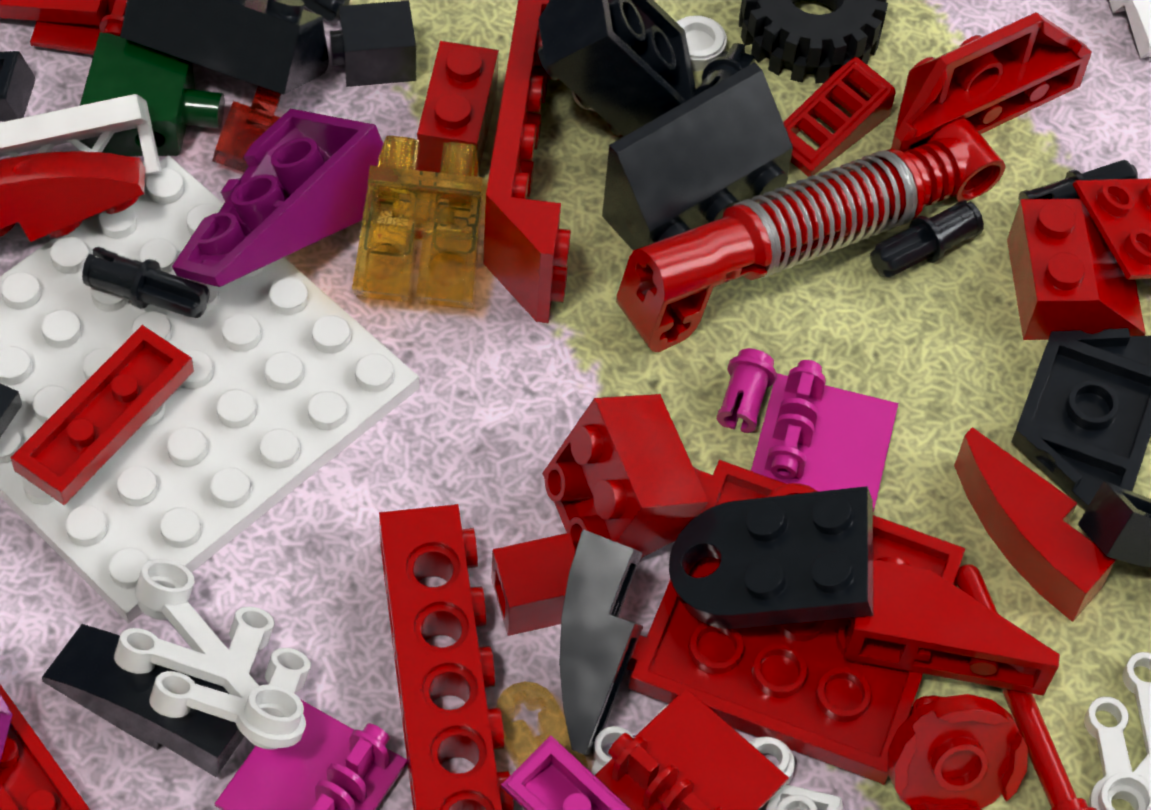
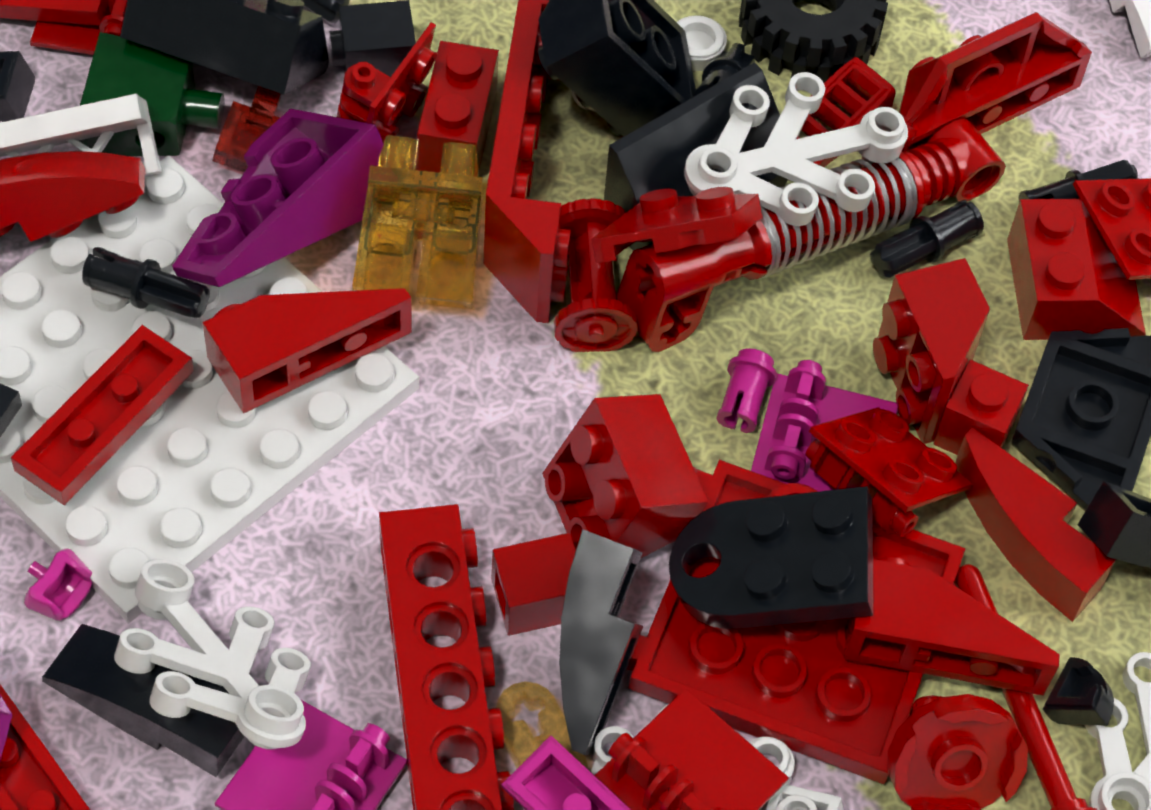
none -> dark pink piece [24,548,93,621]
none -> red slope [203,288,412,414]
none -> red hinge [337,22,437,152]
none -> red hose [554,198,638,352]
none -> red wing [591,187,763,263]
none -> white plant [684,72,908,226]
none -> red hinge [805,407,973,537]
none -> red slope [873,258,990,444]
none -> red brick [933,359,1029,455]
none -> black tile [1043,657,1114,726]

